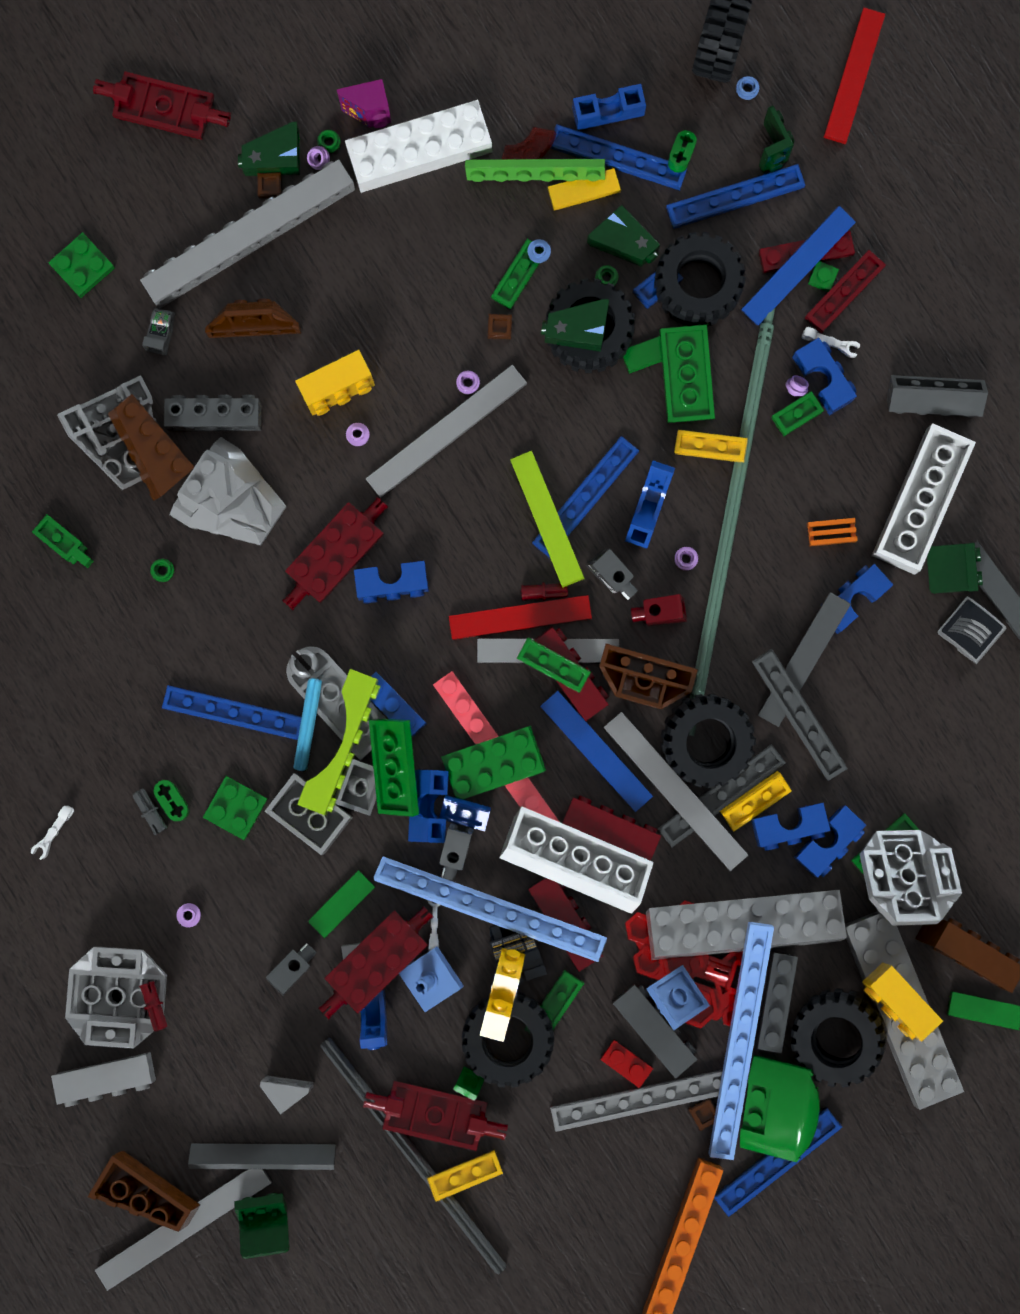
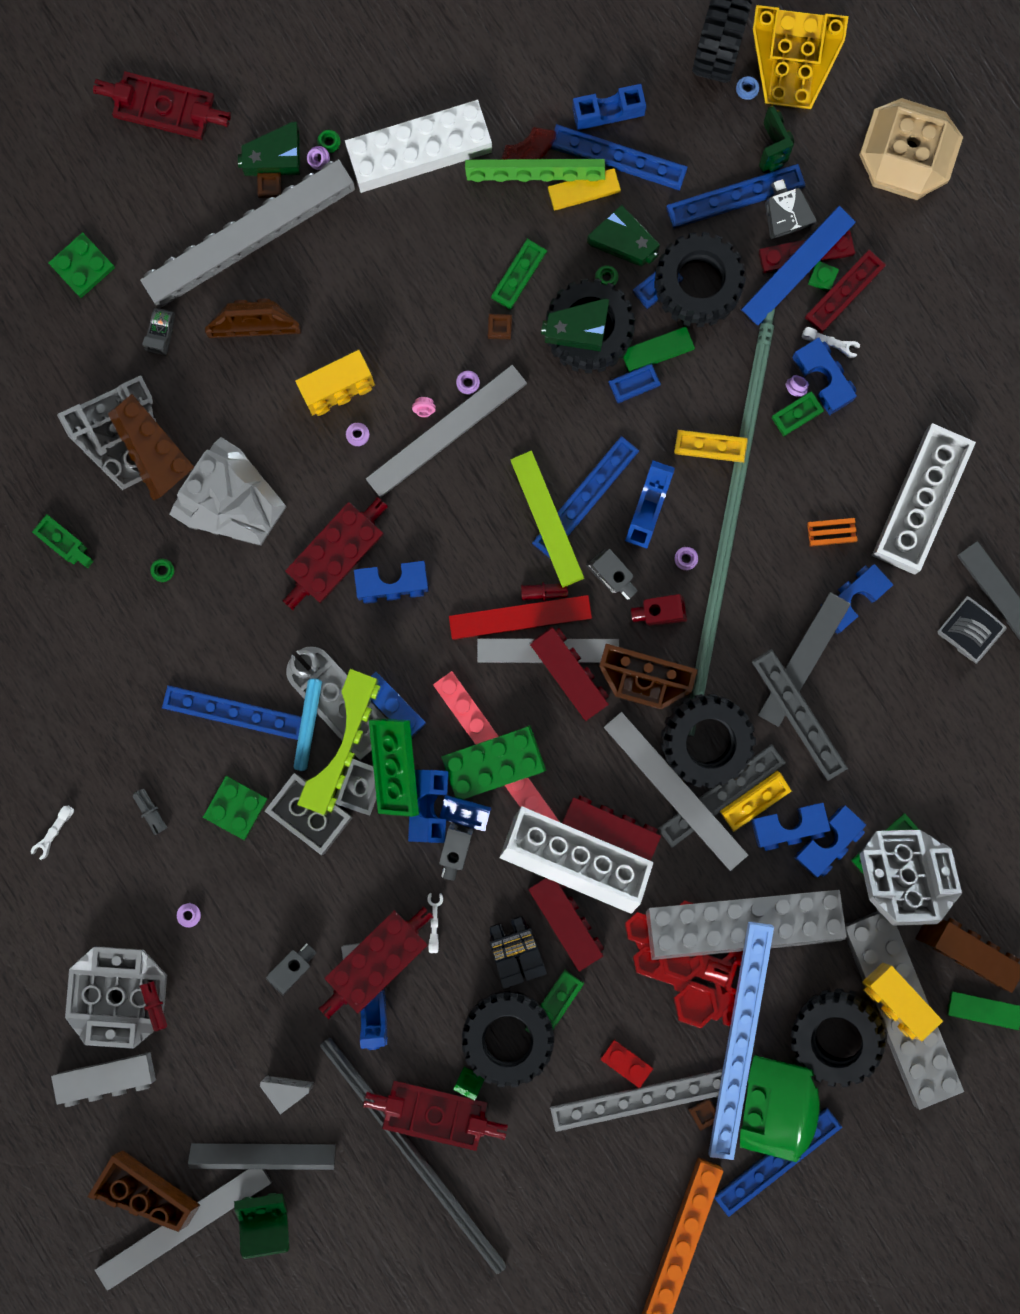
green beam [154,780,189,821] -> none
dark grey brick [164,395,261,431] -> none
green tile [308,870,375,938] -> none
magenta slope [337,79,391,128] -> none
light blue plate [374,856,607,962] -> none
medium blue tile [399,946,464,1012] -> none
yellow tile [427,1150,503,1202] -> none
yellow arch [480,948,525,1042] -> none
green tile [516,637,591,693] -> none
medium blue plate [528,239,551,263] -> none
blue tile [540,691,653,812] -> none
dark grey brick [612,983,697,1079] -> none
medium blue tile [646,965,710,1030] -> none
green plate [659,325,715,423] -> none
green beam [668,130,697,173] -> none
dark grey brick [754,951,798,1053] -> none
red tile [823,7,885,144] -> none
dark grey brick [886,375,988,417] -> none
dark green bracket [927,543,983,594] -> none
none -> bright pink plate [412,397,436,417]
none -> blue tile [608,363,661,404]
none -> yellow wedge [753,5,849,109]
none -> dark grey torso [765,179,817,240]
none -> tan piece [859,98,963,200]

